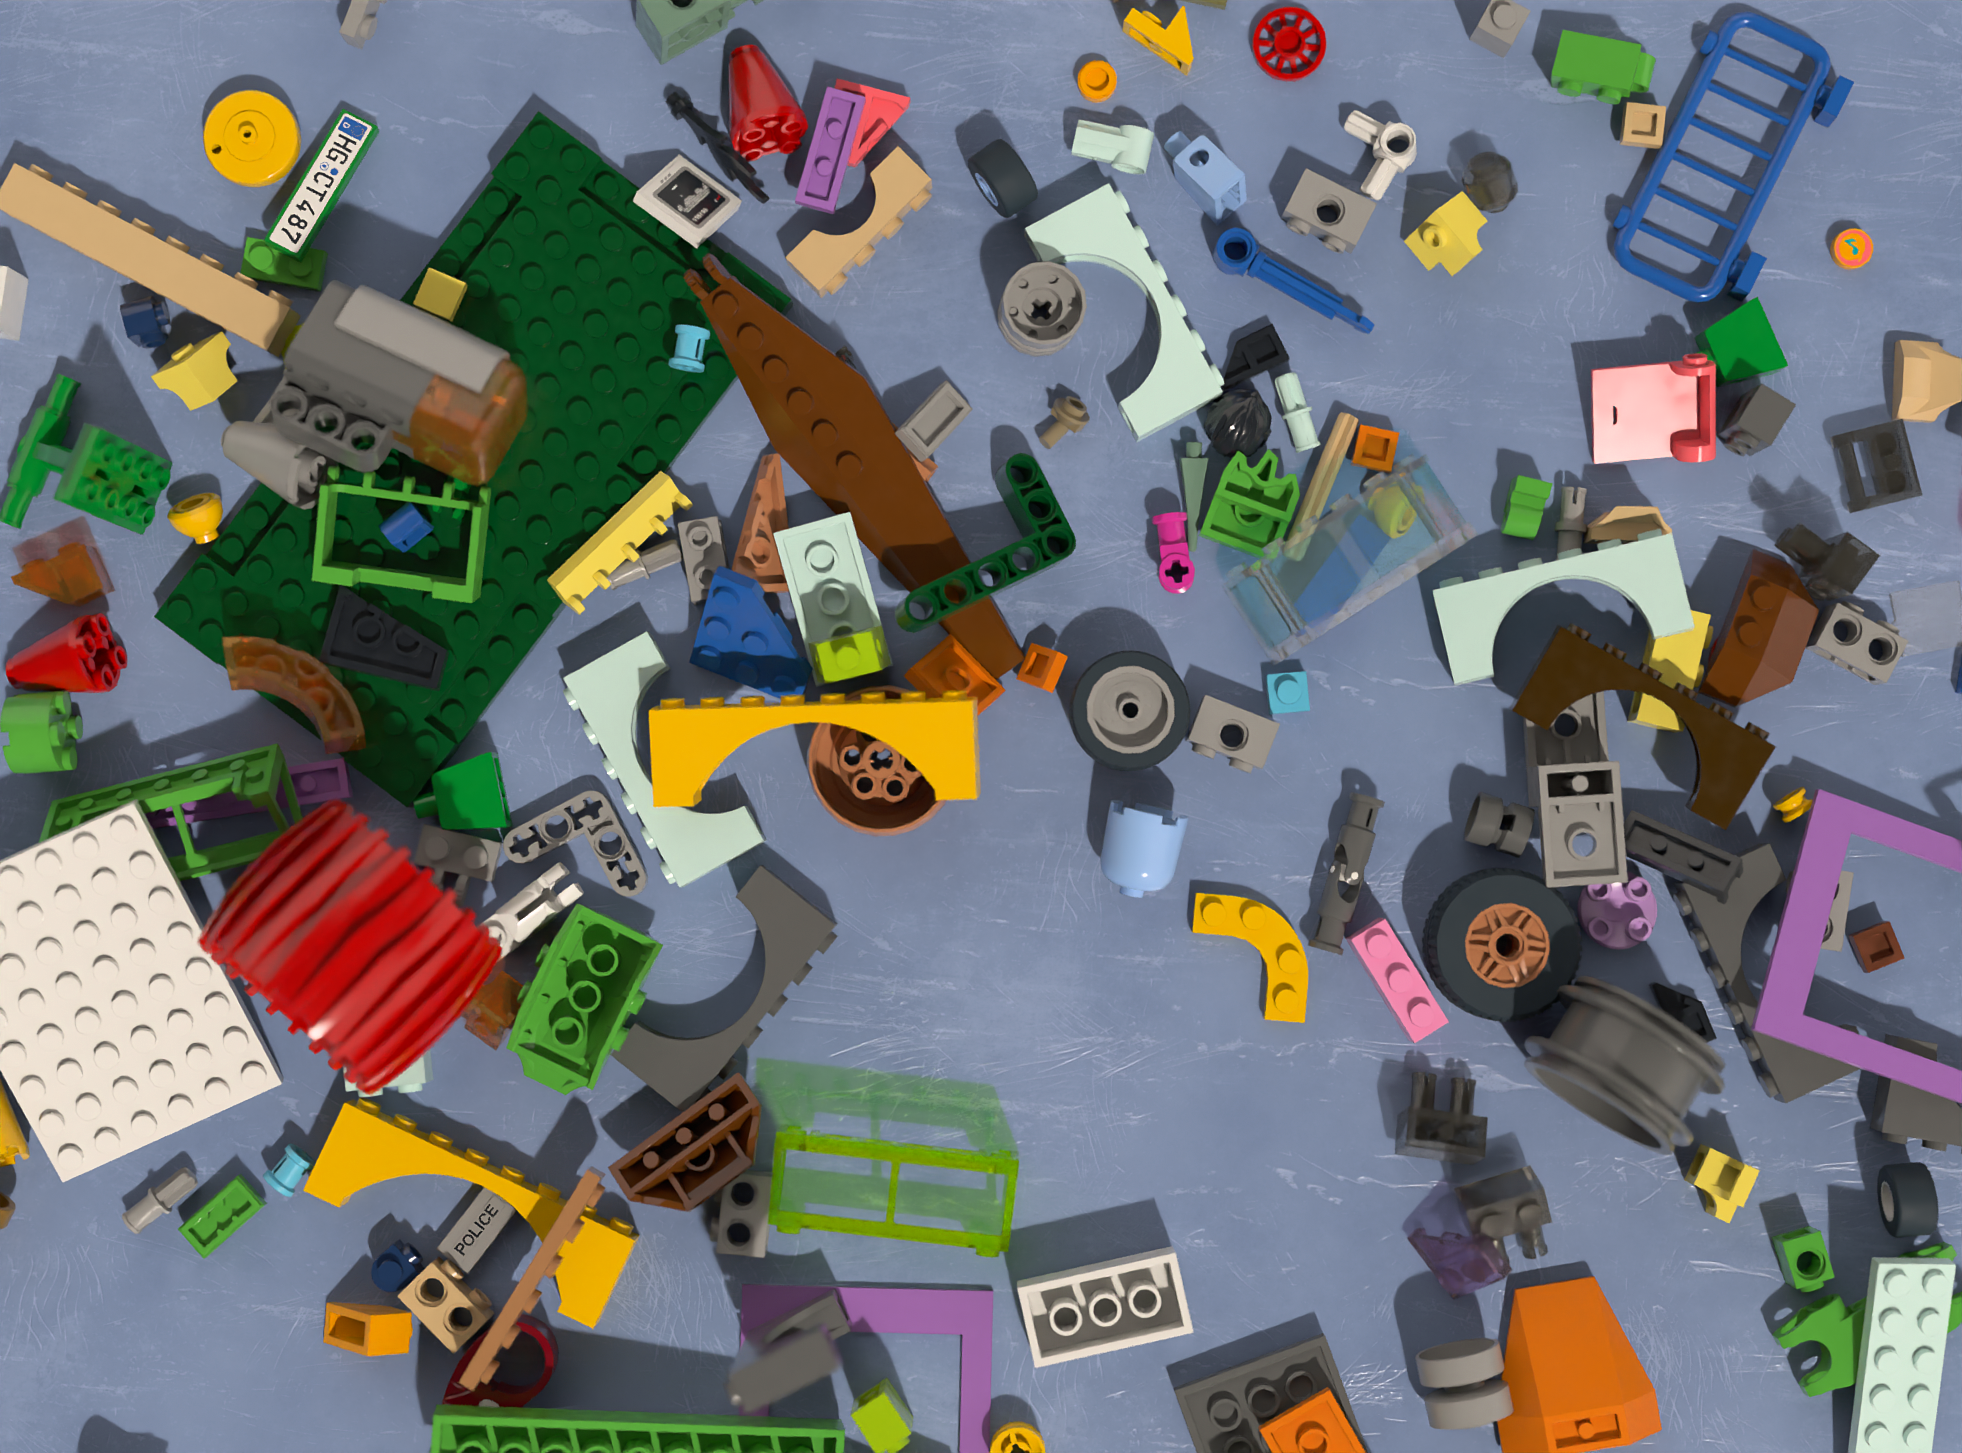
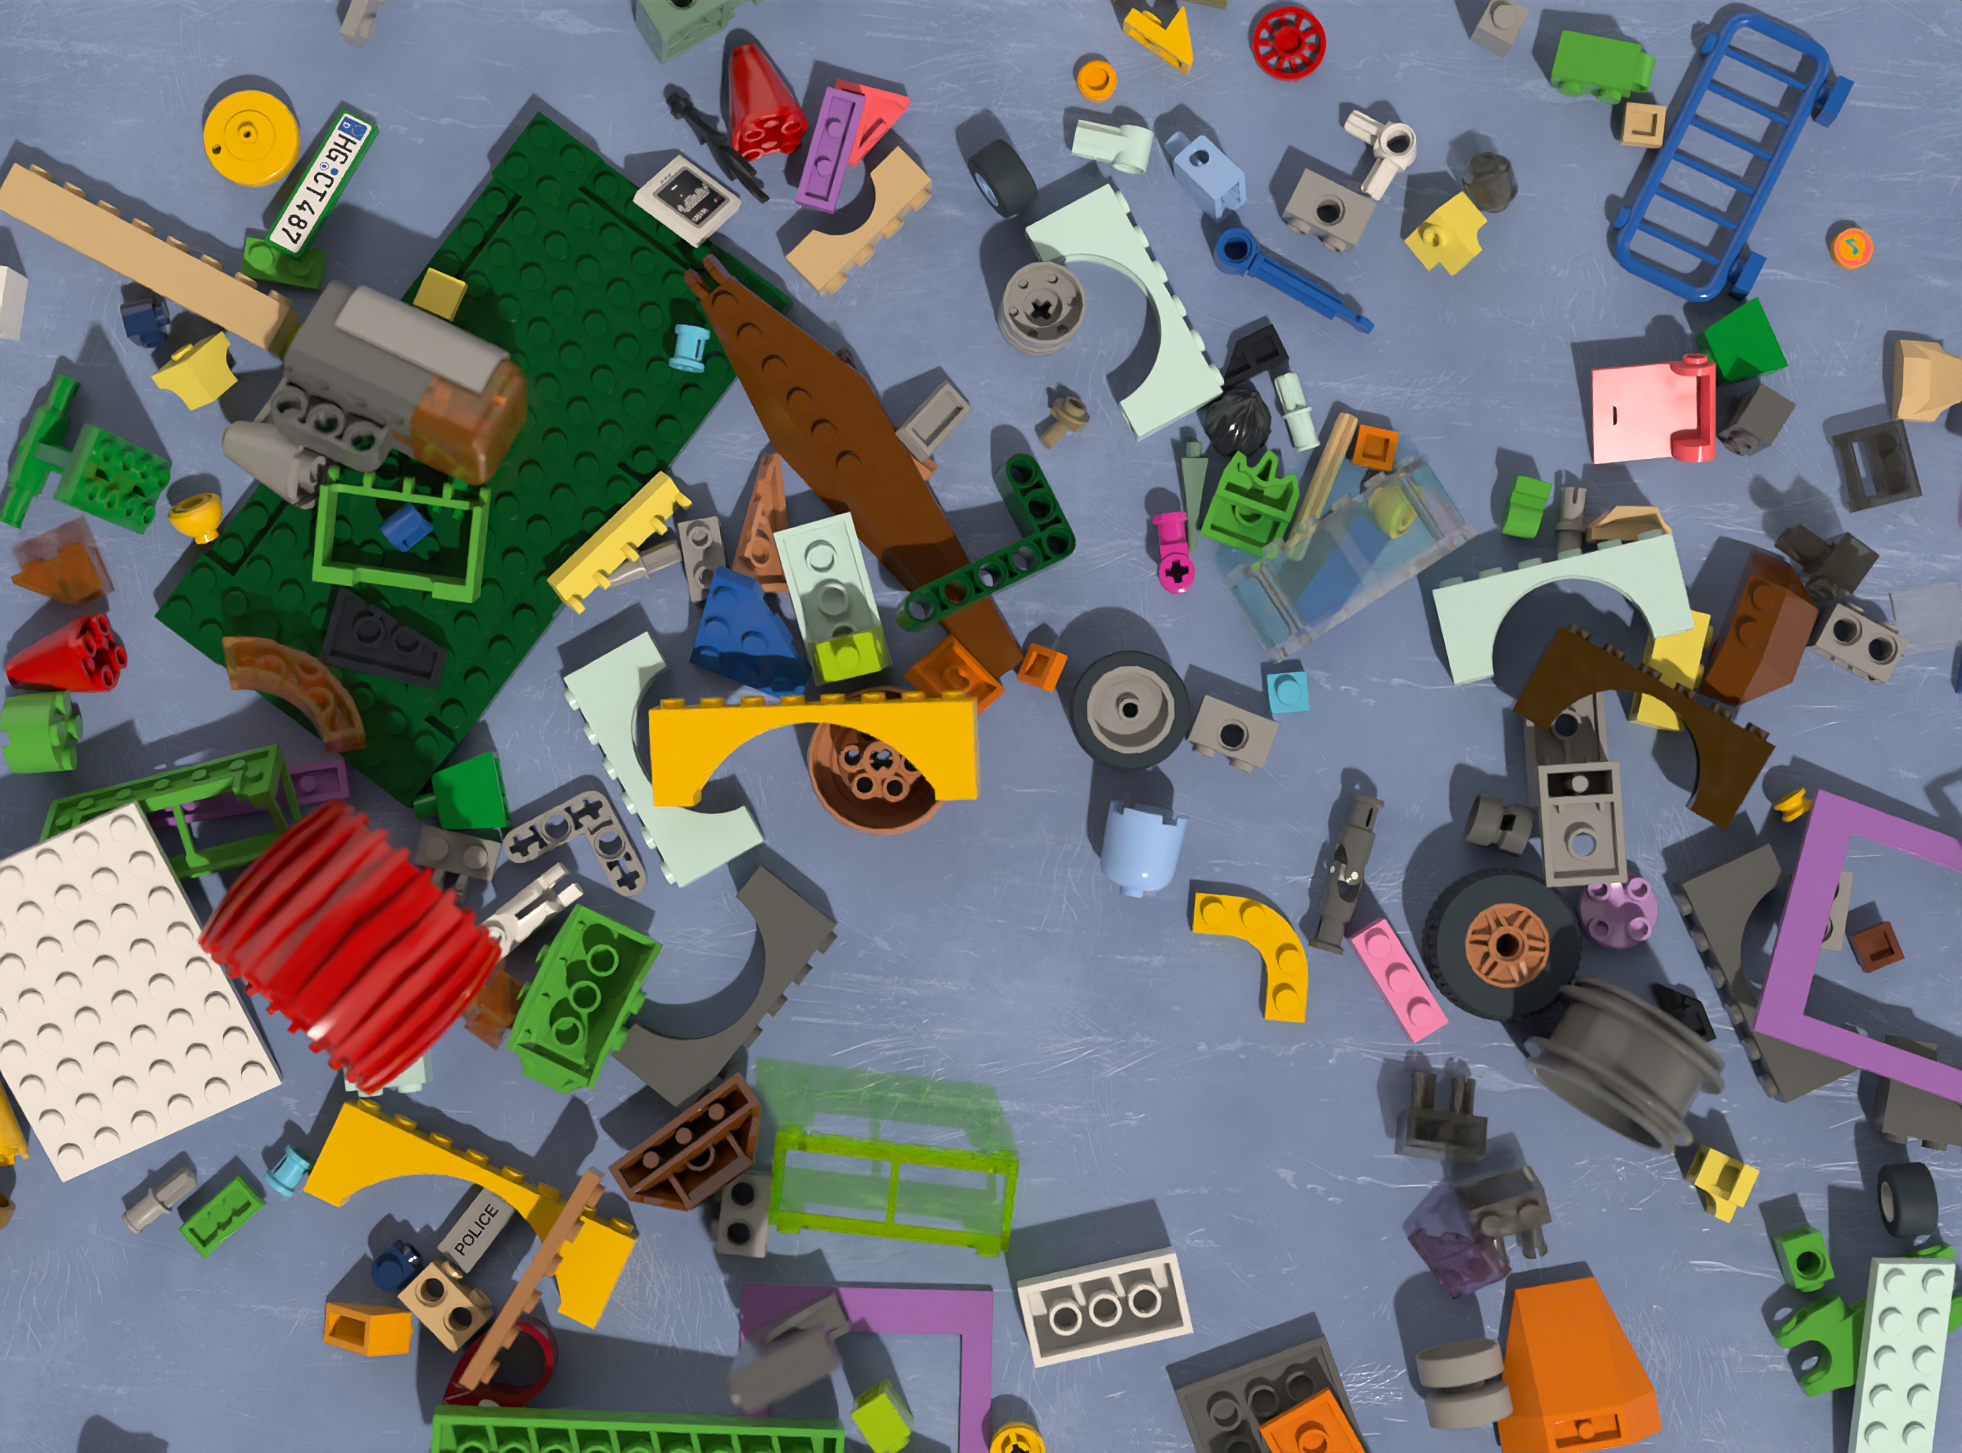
black container [1624,810,1744,905] -> none

